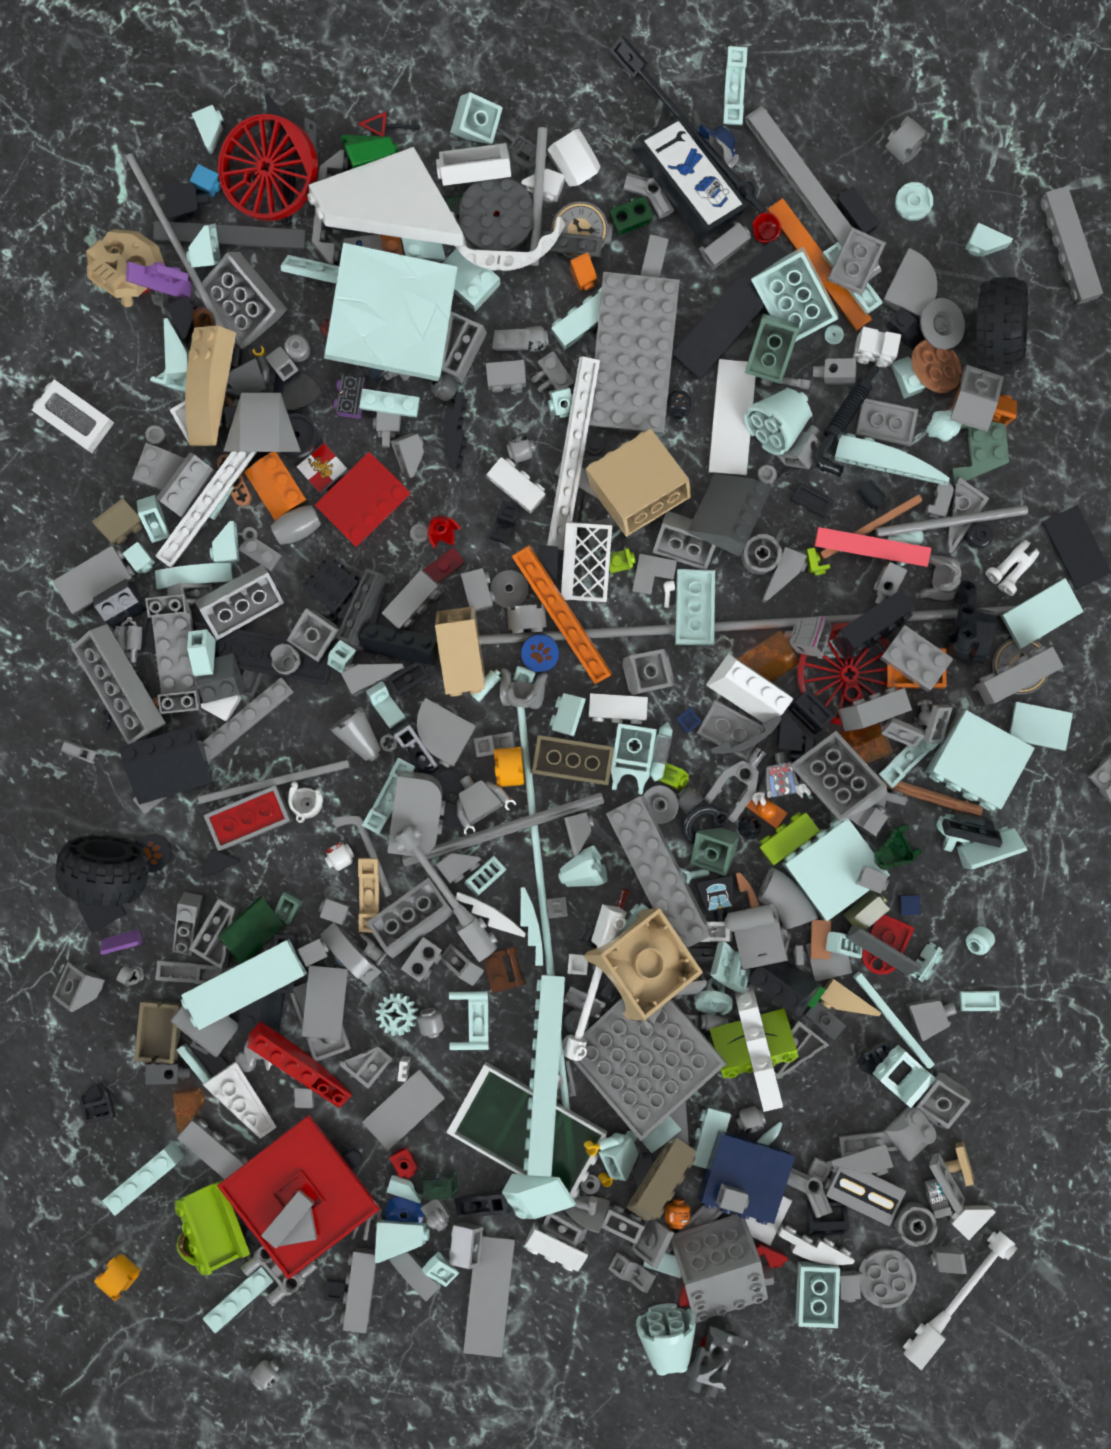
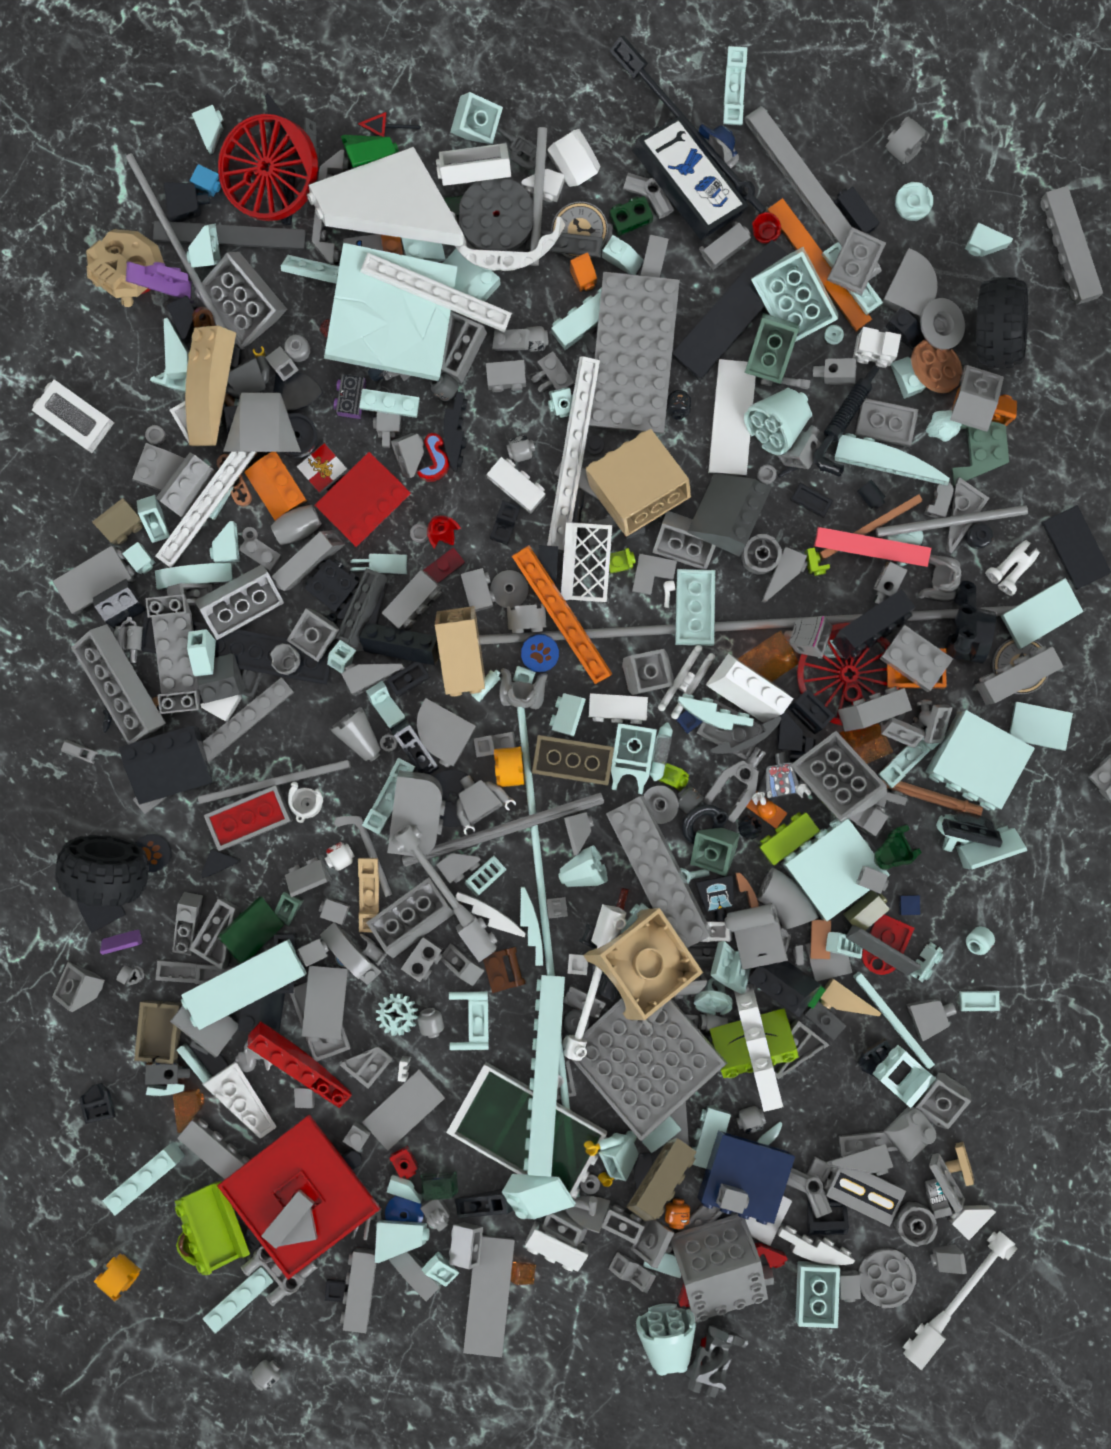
none -> light aqua slope [146,1083,185,1096]
none -> light grey slope [272,530,345,591]
none -> light grey slope [285,857,332,897]
none -> light grey brick [343,1121,371,1152]
none -> light aqua arm [350,554,407,574]
none -> white tile [360,253,512,332]
none -> red animal [417,433,449,482]
none -> clear orange slope [510,1262,536,1285]
none -> light aqua slope [602,235,644,275]
none -> white piece [658,645,715,719]
none -> light aqua slope [677,694,754,731]

